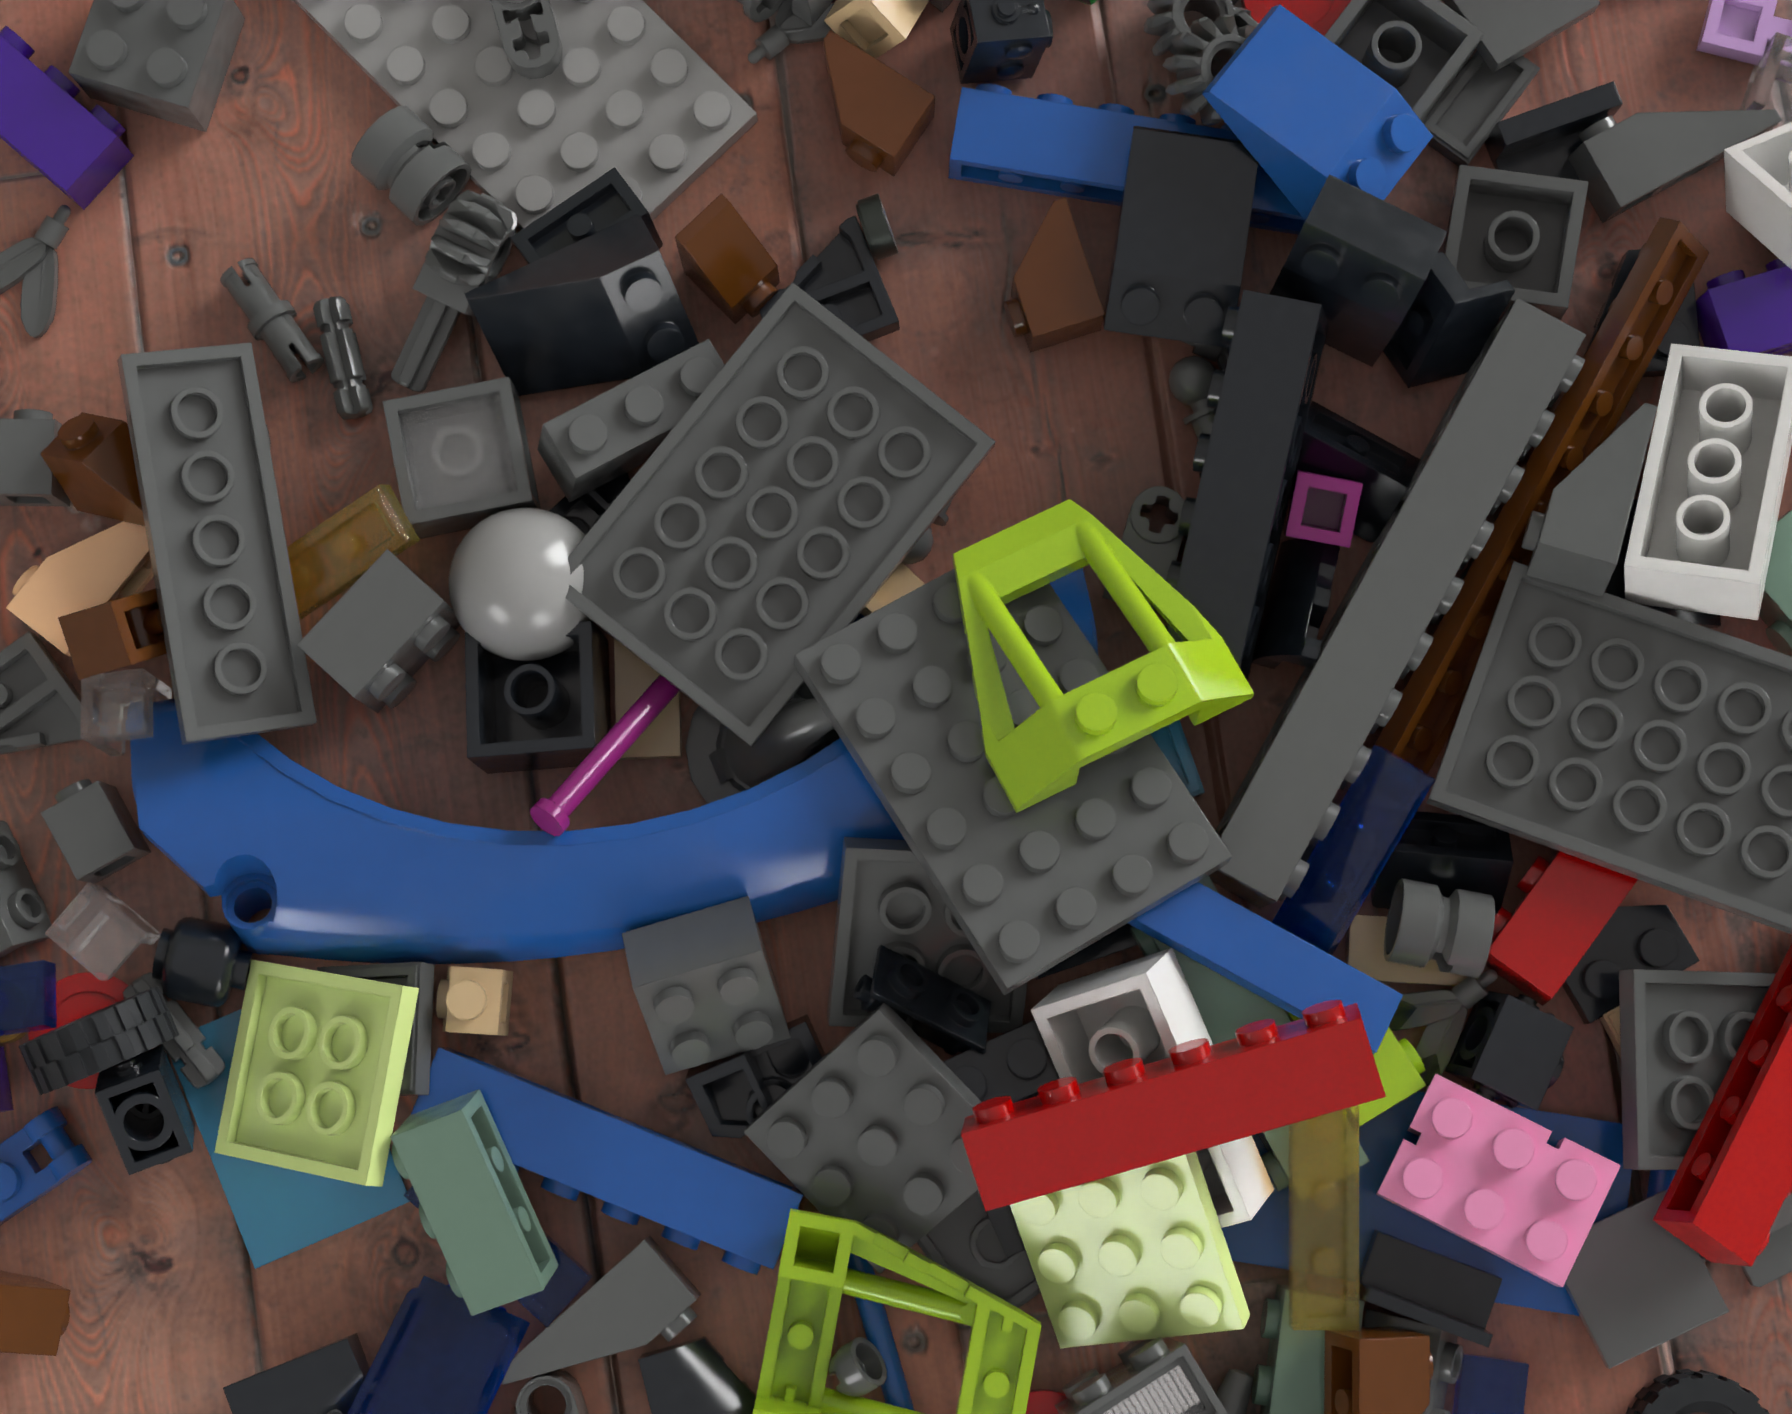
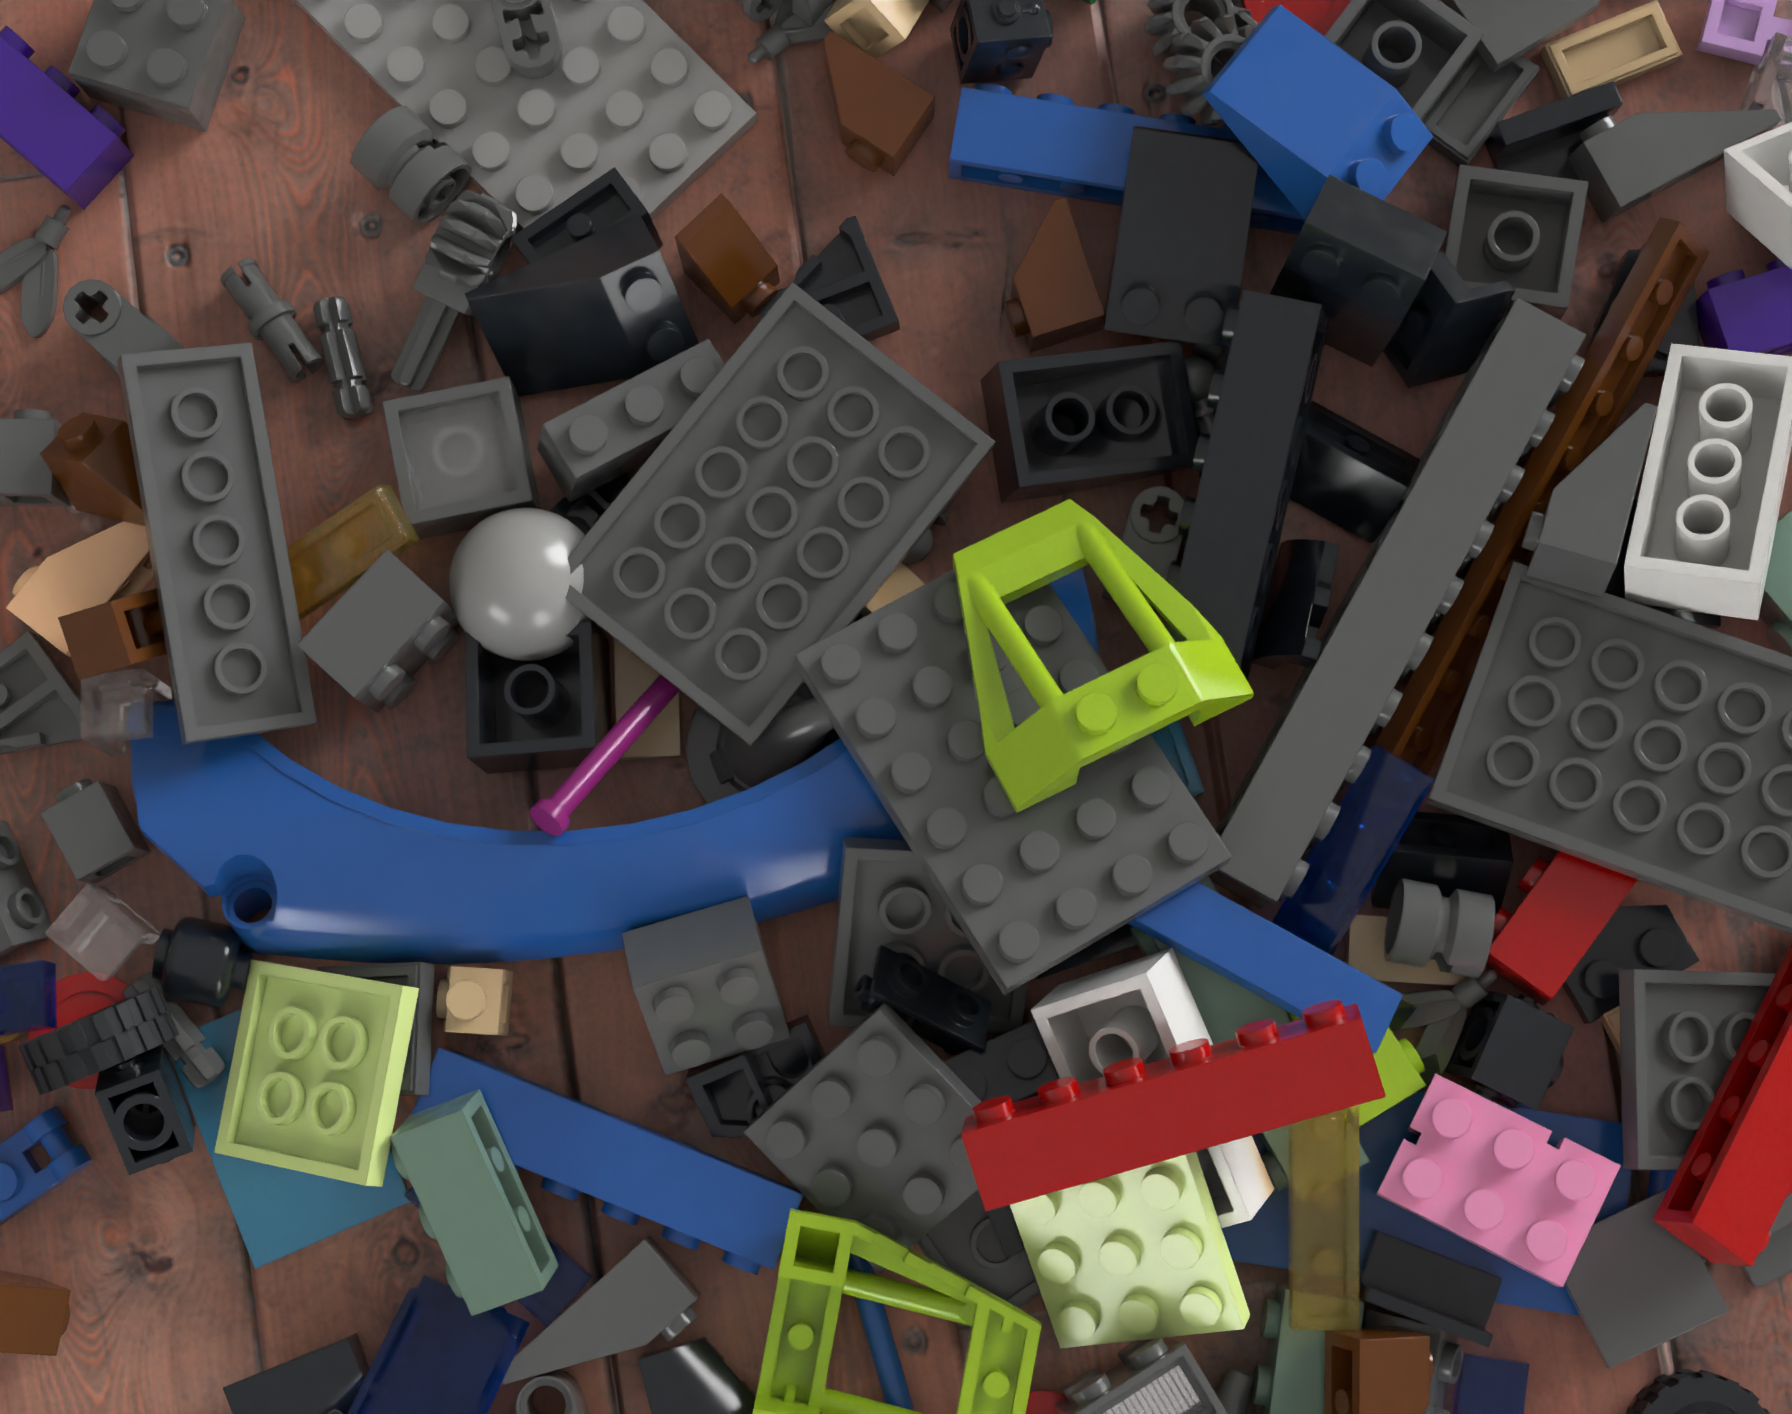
dark grey hinge [828,1337,887,1397] -> none
pearl dark grey tile [855,193,899,260] -> none
magenta brick [1284,470,1363,548] -> none
none -> dark grey piece [63,279,185,374]
none -> black slope [980,341,1198,503]
none -> tan tile [1540,0,1683,99]

